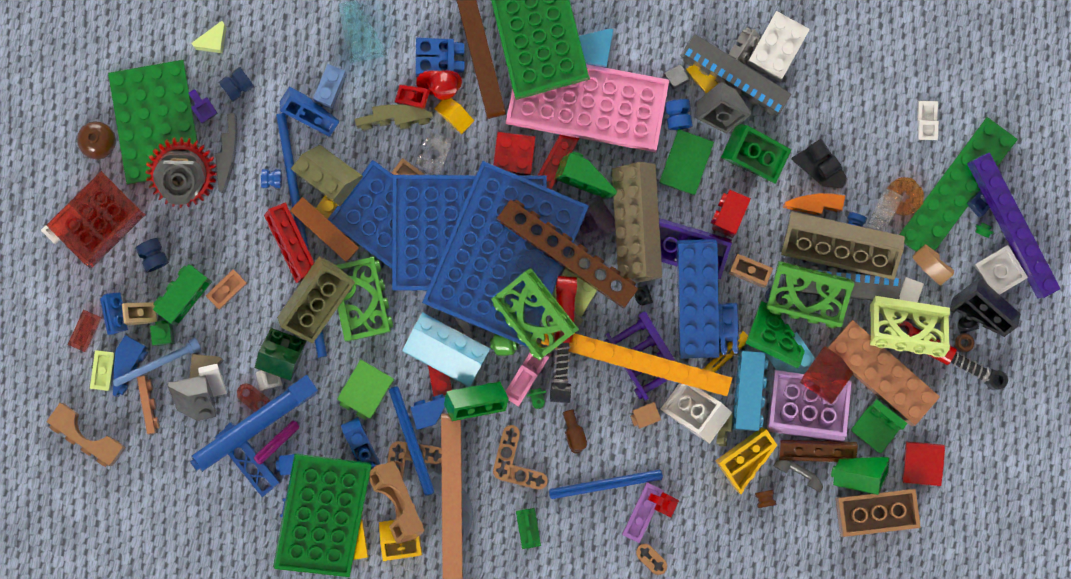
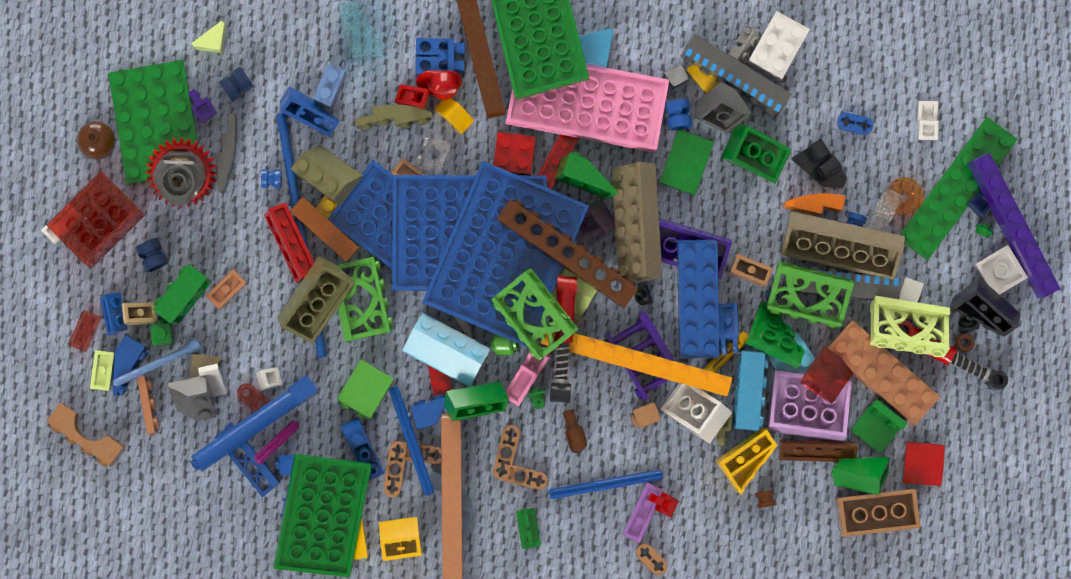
dark green slope [255,328,307,381] -> none
medium nougat arch [369,462,424,544] -> none
red brick [710,190,751,238] -> none
dark grey bar [773,460,823,493] -> none
medium nougat slope [912,244,954,286] -> none
none -> blue beam [837,113,873,135]

